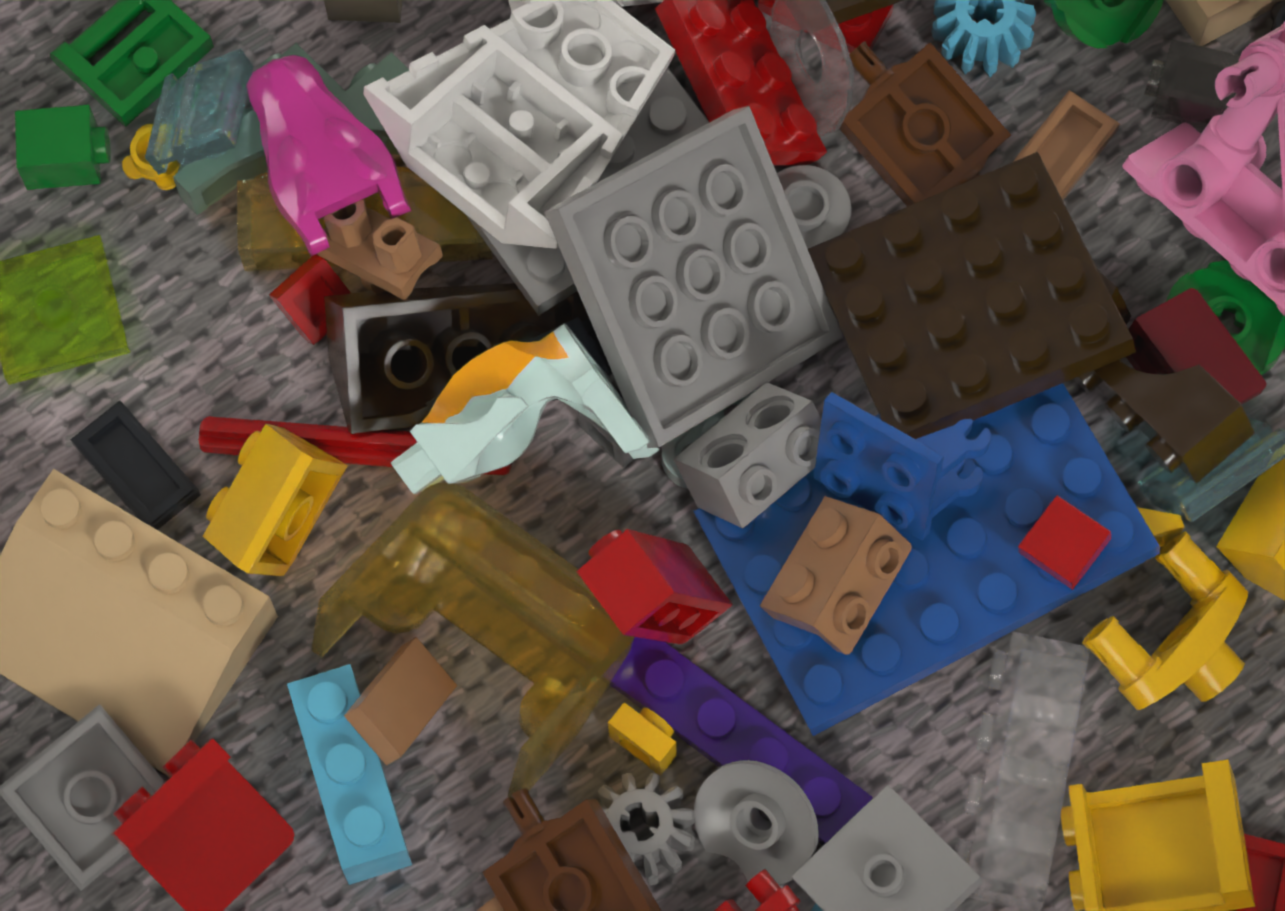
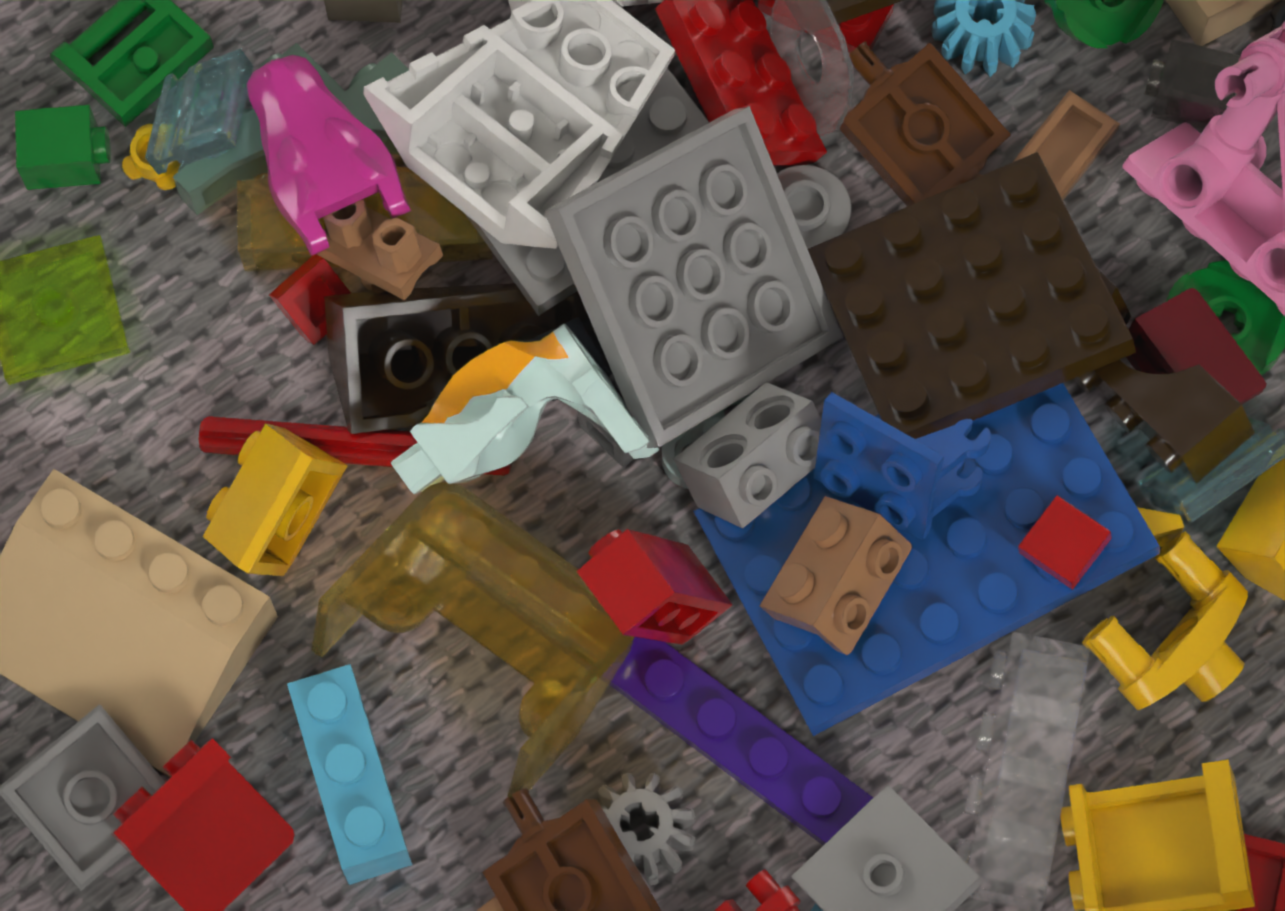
black tile [70,401,201,530] -> none
medium nougat tile [344,637,457,766] -> none
yellow plate [608,702,677,776] -> none
light grey dish [694,760,818,885] -> none

